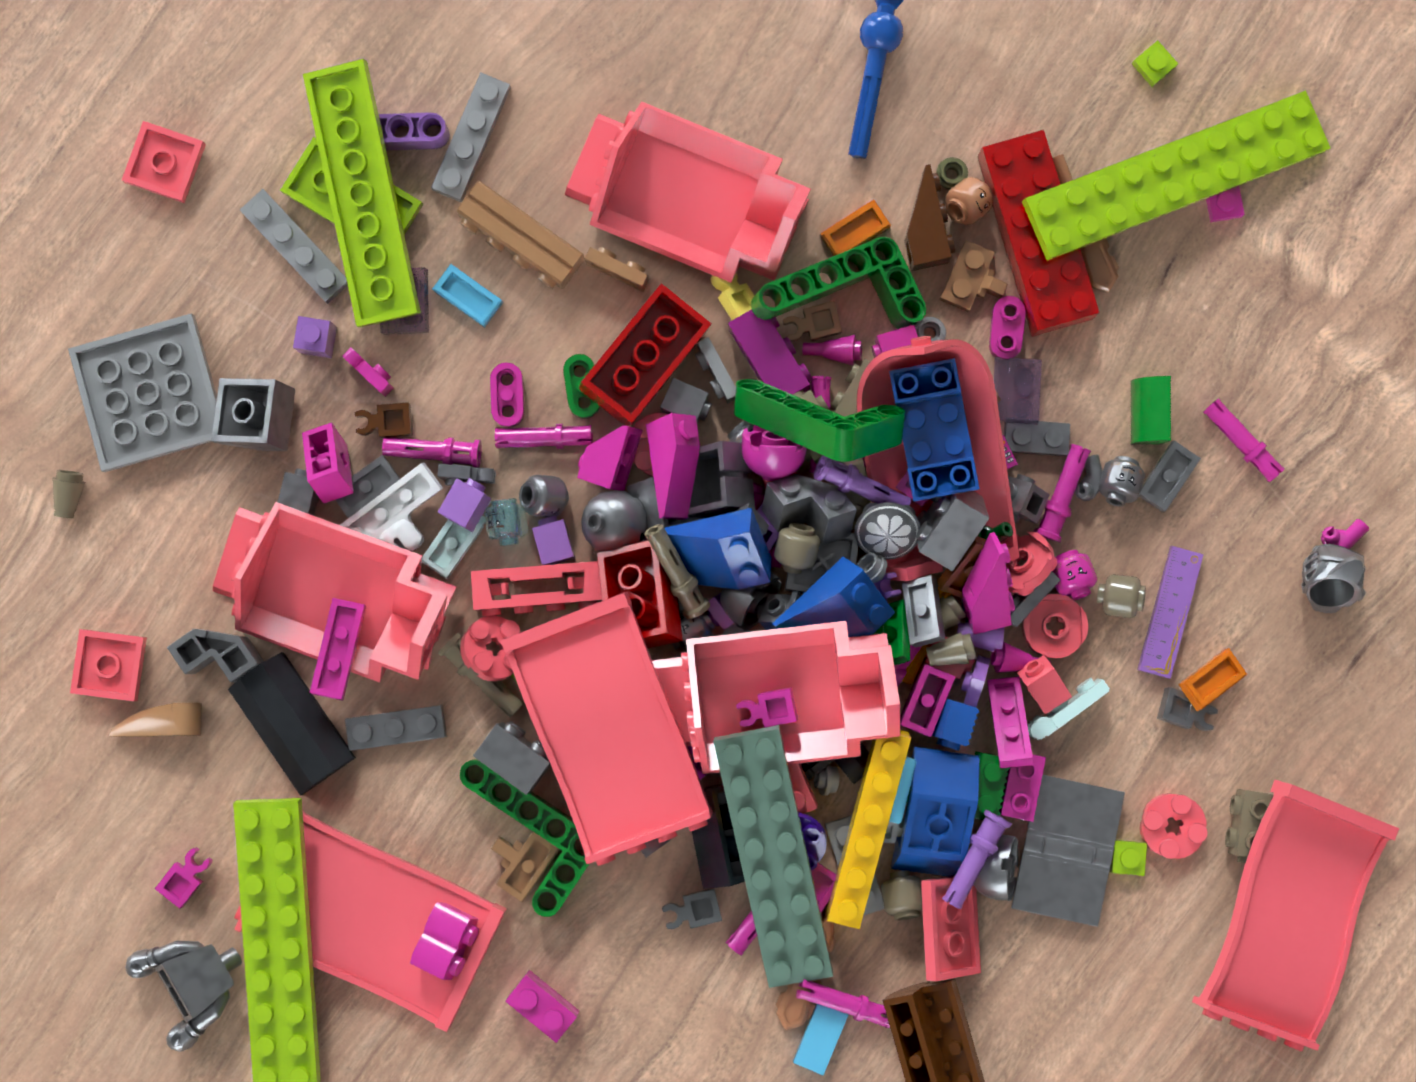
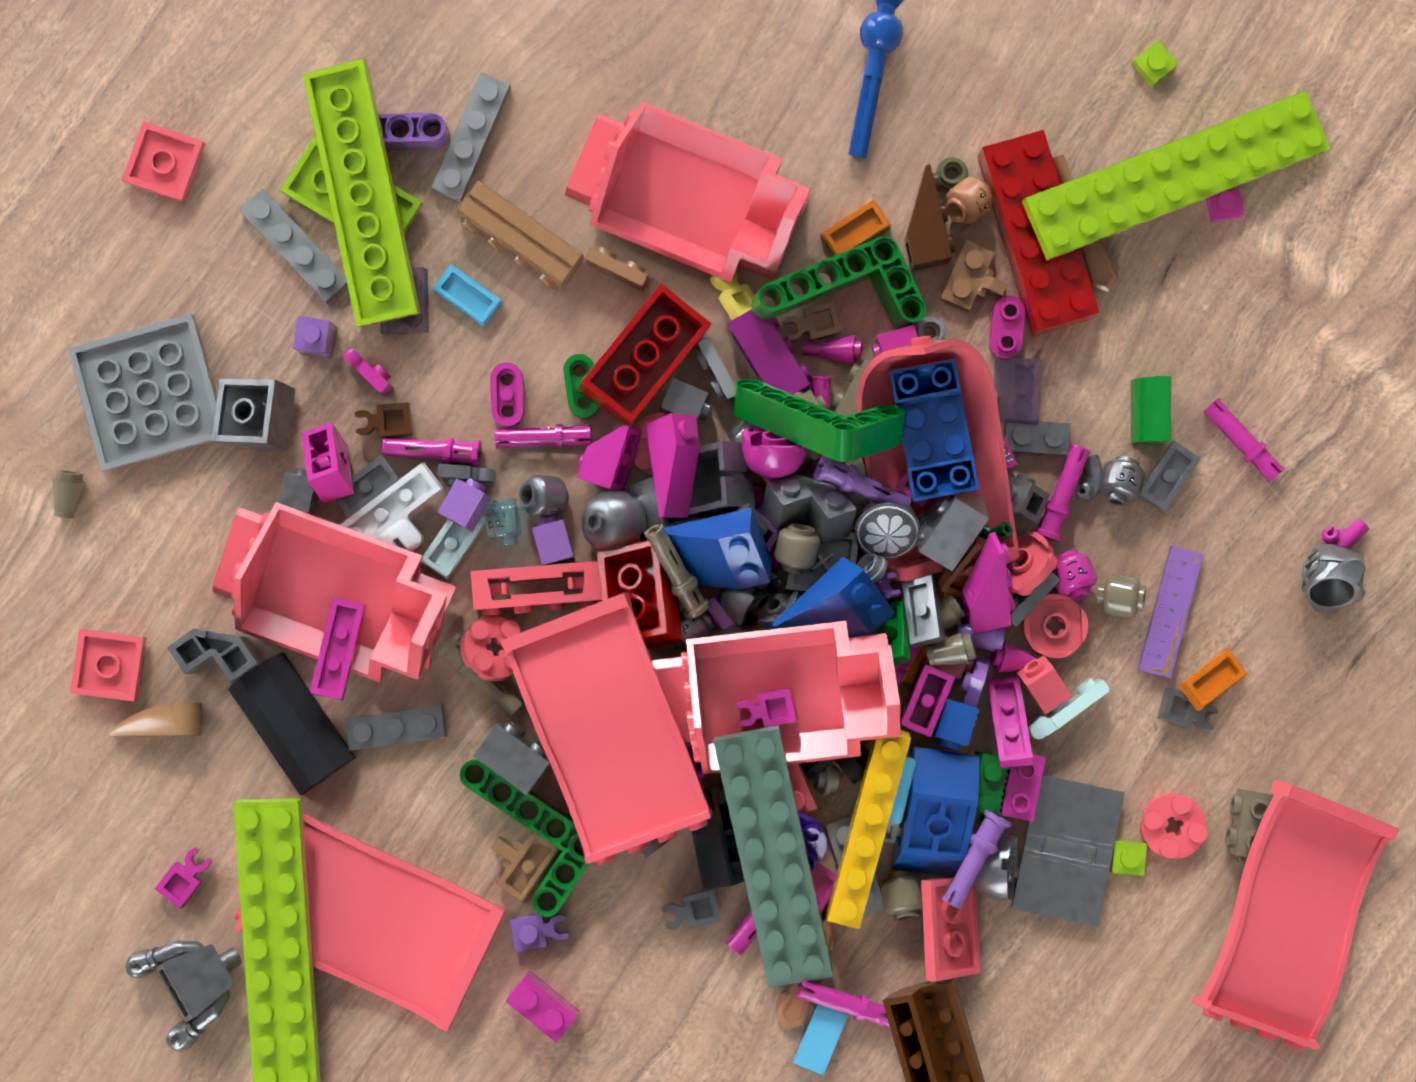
dark pink brick [410,902,479,980] -> none
none -> medium lavender plate [510,914,570,952]

